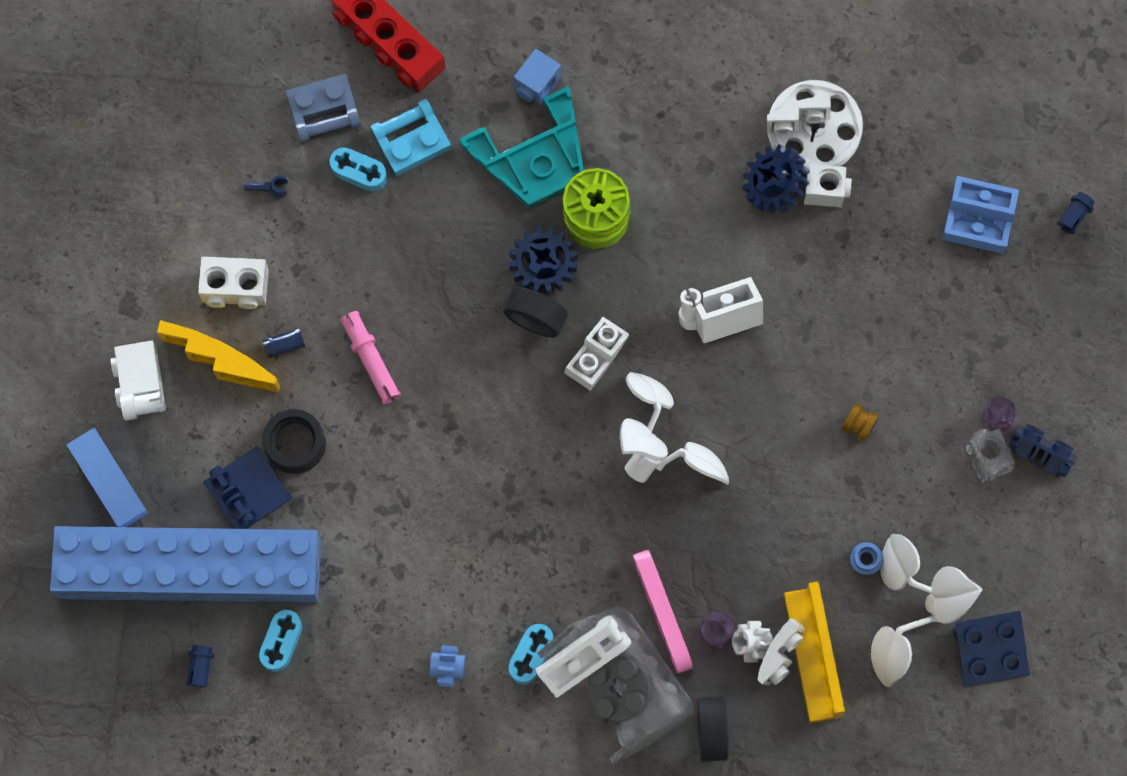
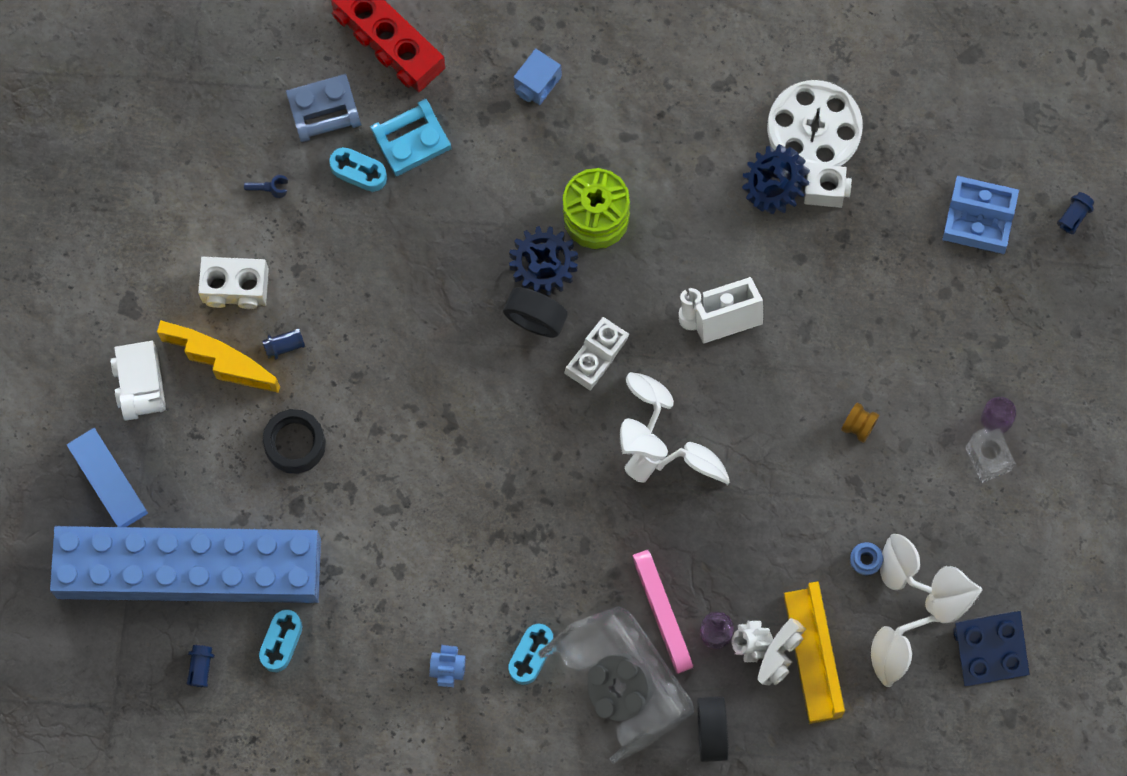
dark blue hinge [203,447,293,529] -> none
bright pink pin [340,311,401,404] -> none
teal wing [459,86,584,209] -> none
white plate [536,616,631,698] -> none
white slope [767,96,831,136] -> none
dark blue hinge [1008,424,1077,477] -> none

